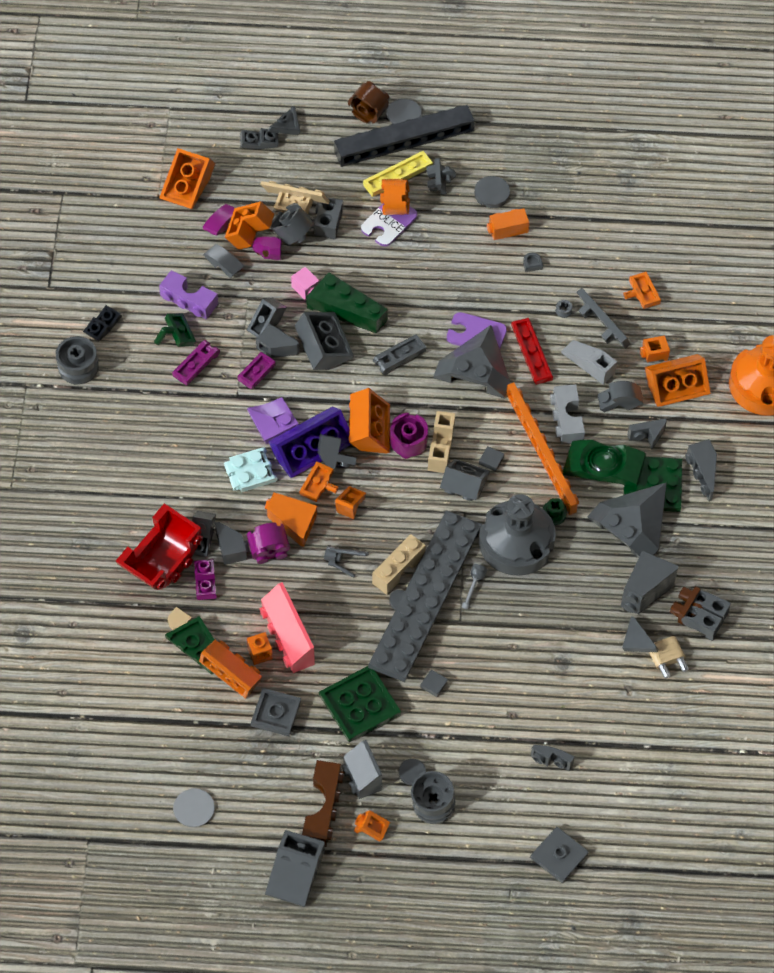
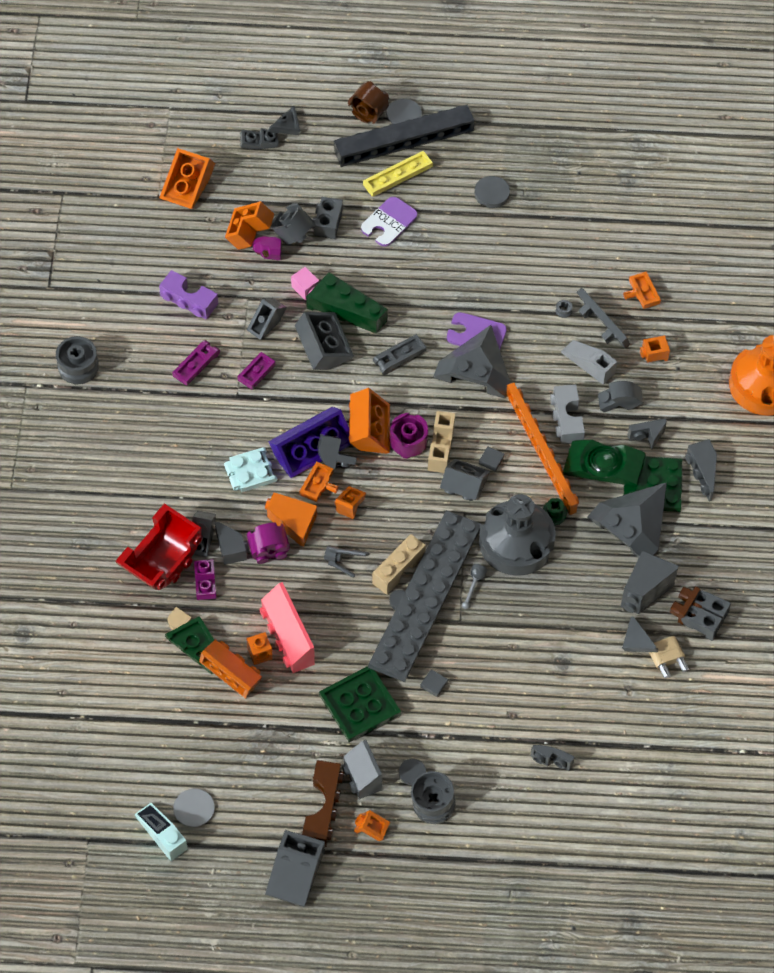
black slope [83,305,122,342] -> none
dark green plate [154,313,196,347] -> none
magenta slope [203,204,234,236] -> none
dark grey slope [203,244,244,278] -> none
medium lavender plate [247,397,299,444] -> none
dark grey plate [251,688,301,737] -> none
dark grey slope [256,324,299,358] -> none
tan bracket [260,181,329,214] -> none
orange brick [380,179,410,215] -> none
dark grey hips [426,158,456,195] -> none
orange brick [487,208,529,240] -> none
red tile [511,318,553,385] -> none
dark grey tile [523,252,543,272] -> none
dark grey plate [530,826,589,883] -> none
orange slope [645,354,711,407] -> none
none -> light aqua slope [134,803,188,861]

